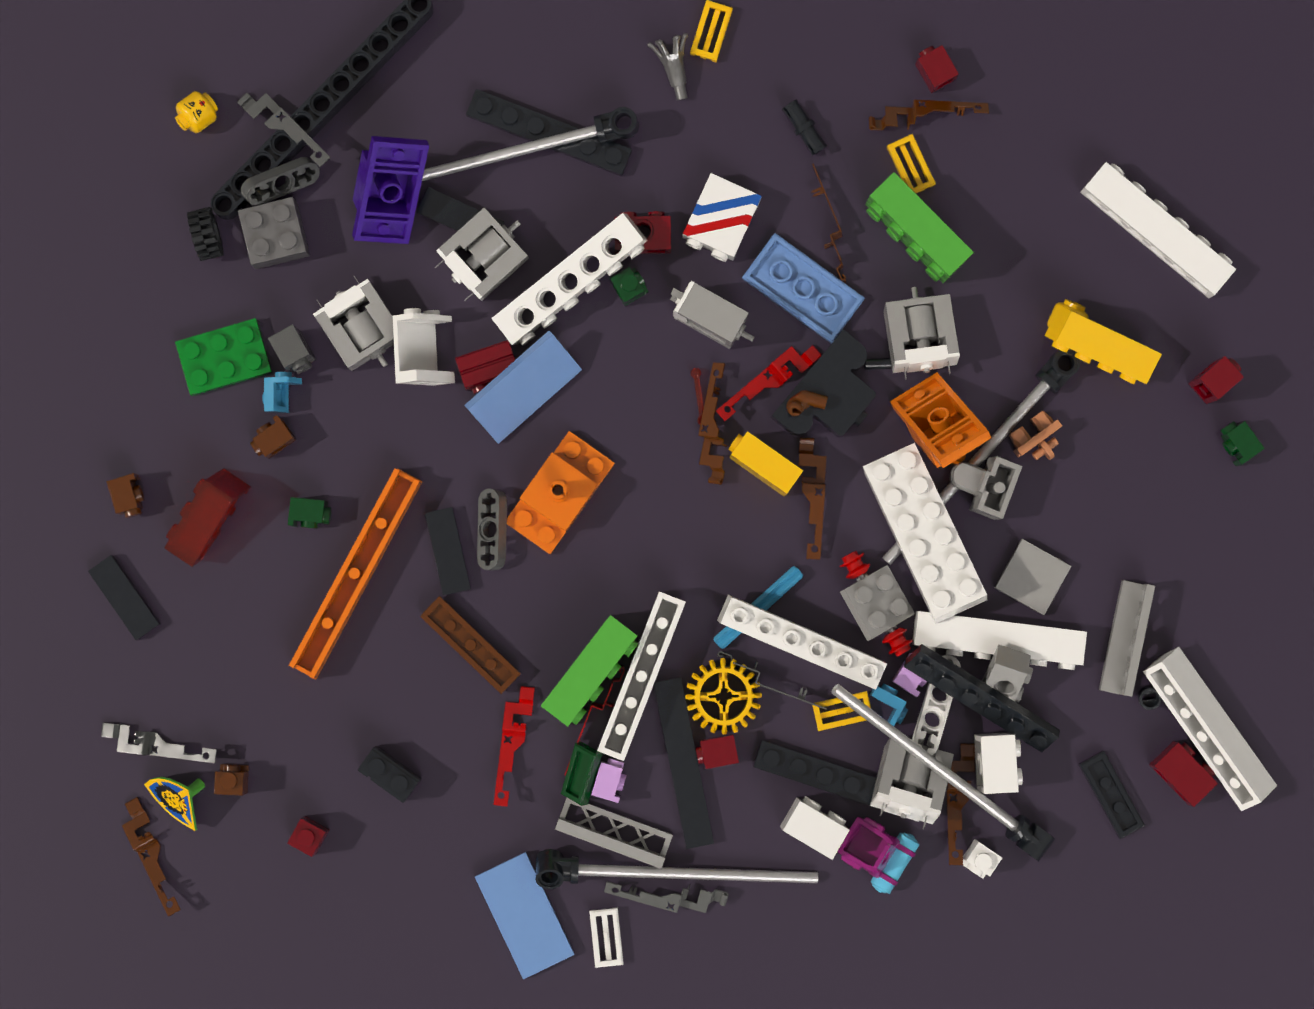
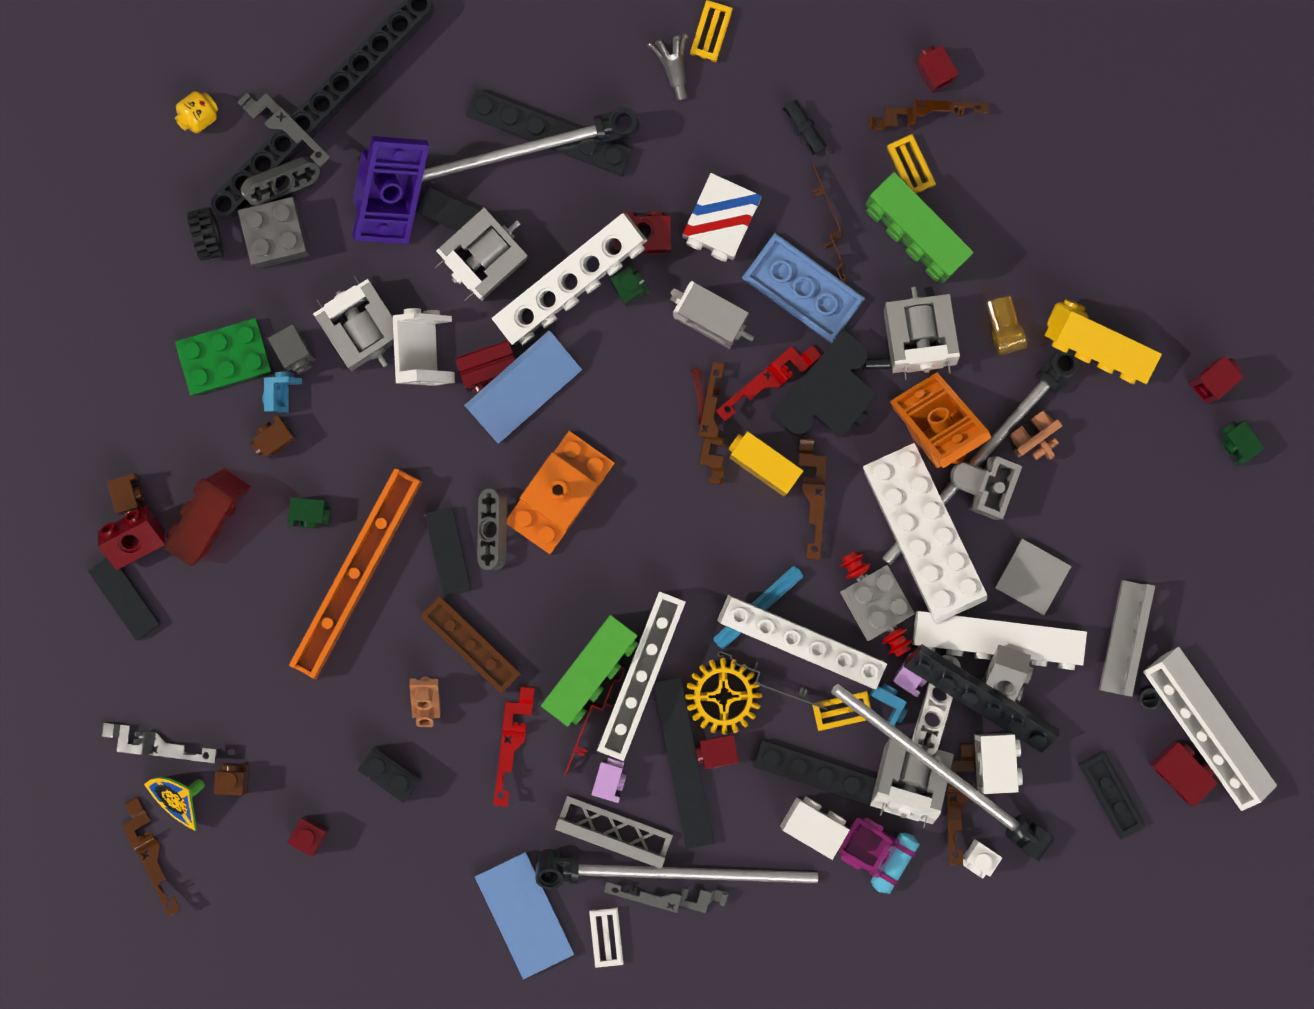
dark green tile [561,742,602,806] -> none
reddish brown arm [786,390,828,416] -> none
white brick [1080,162,1236,298] -> none
none -> dark red brick [98,506,165,570]
none -> nougat hips [409,677,441,727]
none -> clear yellow piece [986,296,1027,356]

